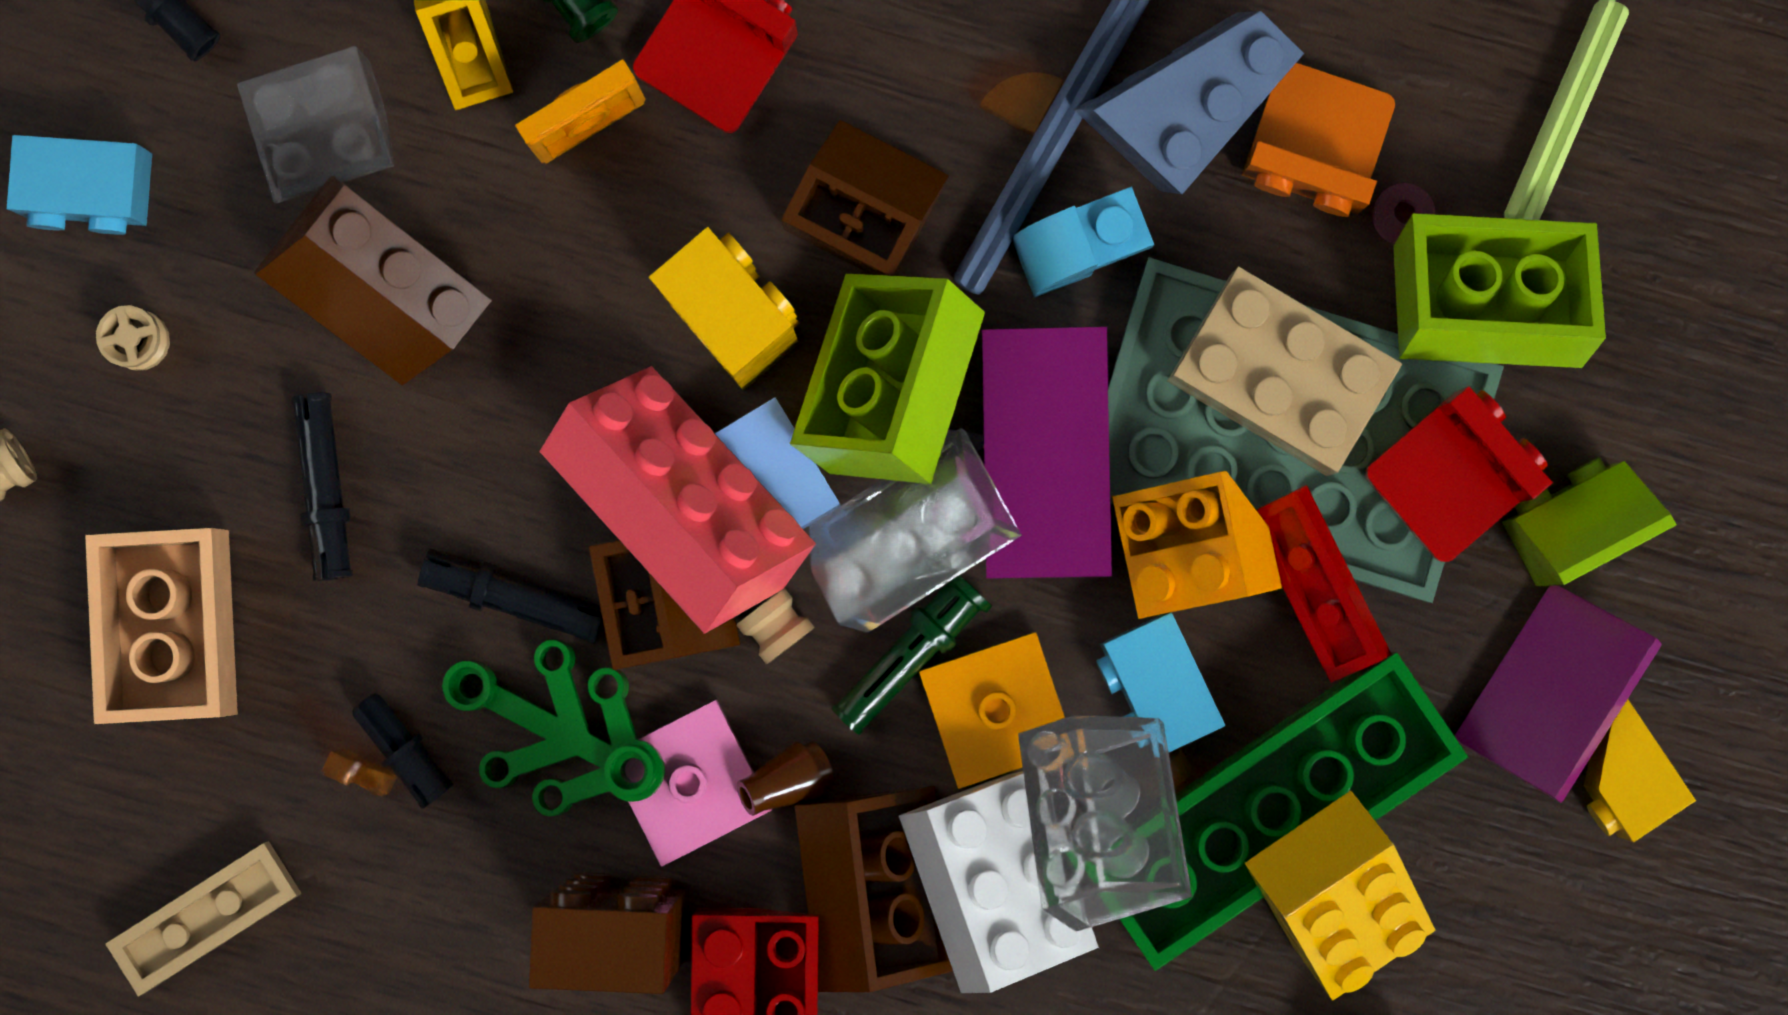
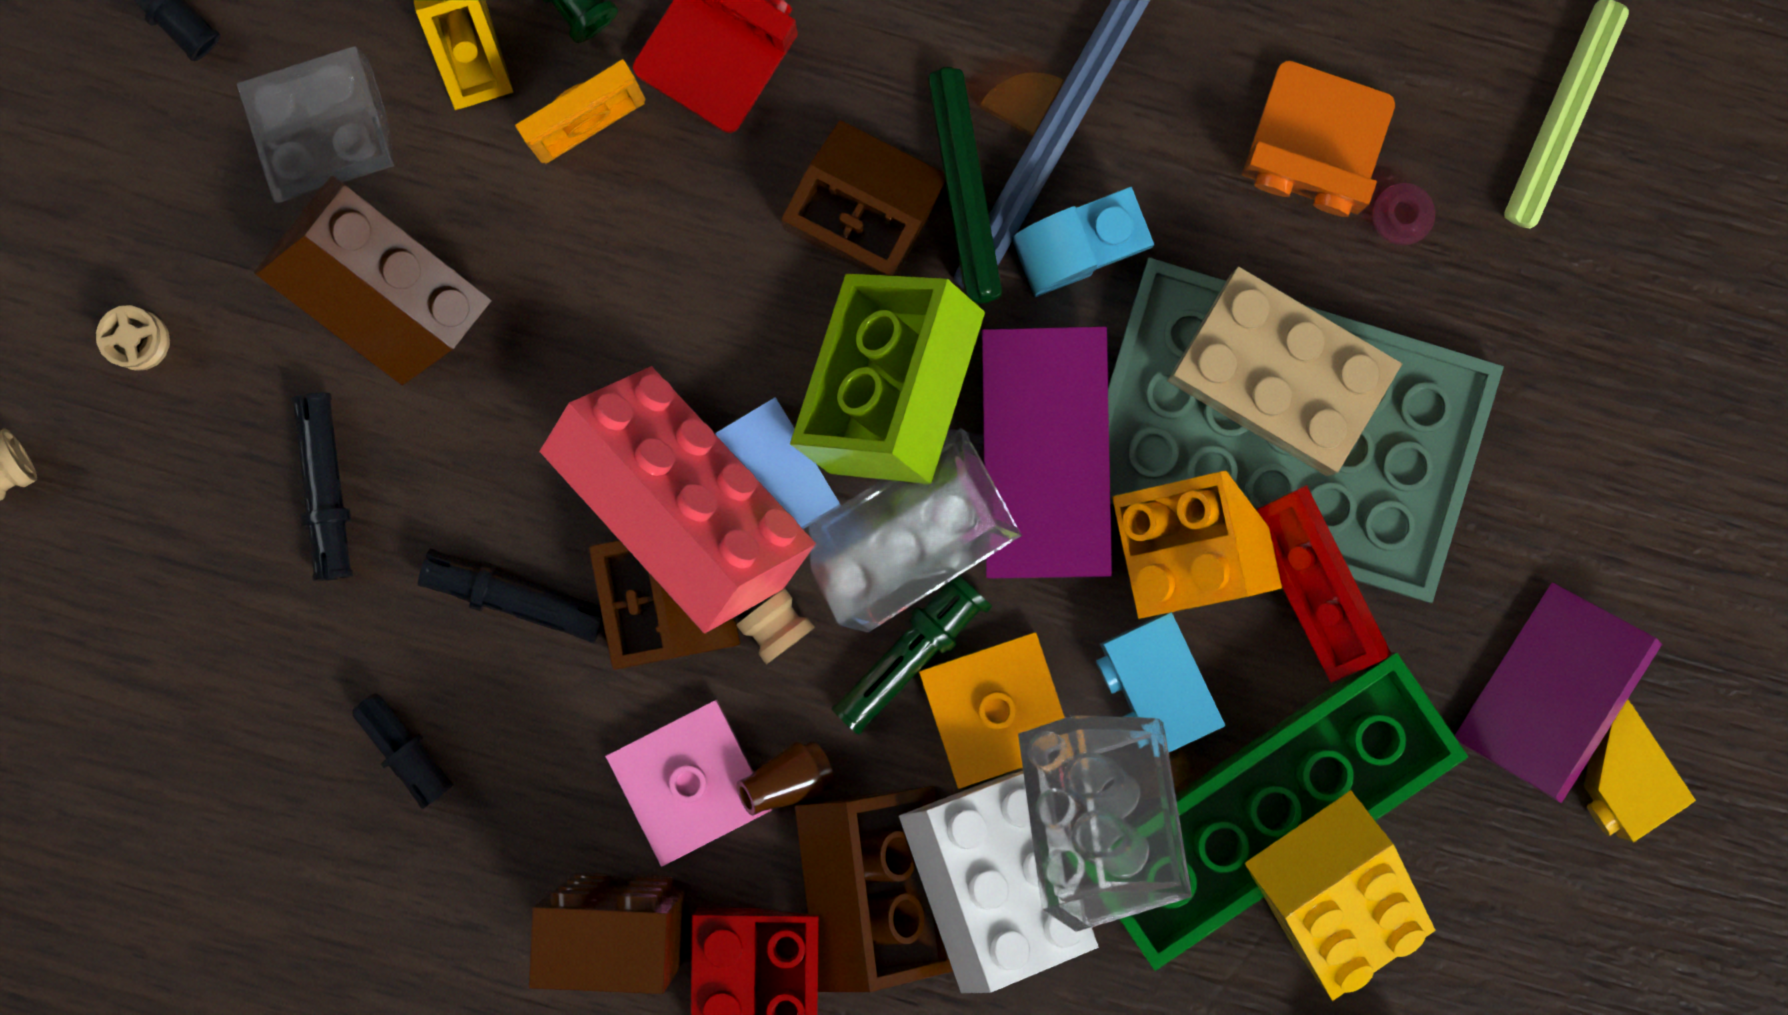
medium azure brick [7,135,152,235] -> none
light nougat brick [85,528,238,724] -> none
tan plate [106,841,301,997] -> none
clear orange tile [321,748,397,796] -> none
green plant [442,640,665,816] -> none
yellow brick [649,227,799,391] -> none
sand blue wedge [1073,11,1304,194] -> none
red bracket [1366,386,1553,562] -> none
lime brick [1393,213,1606,368] -> none
lime slope [1501,457,1677,586] -> none
none -> dark green axle [928,67,1002,304]

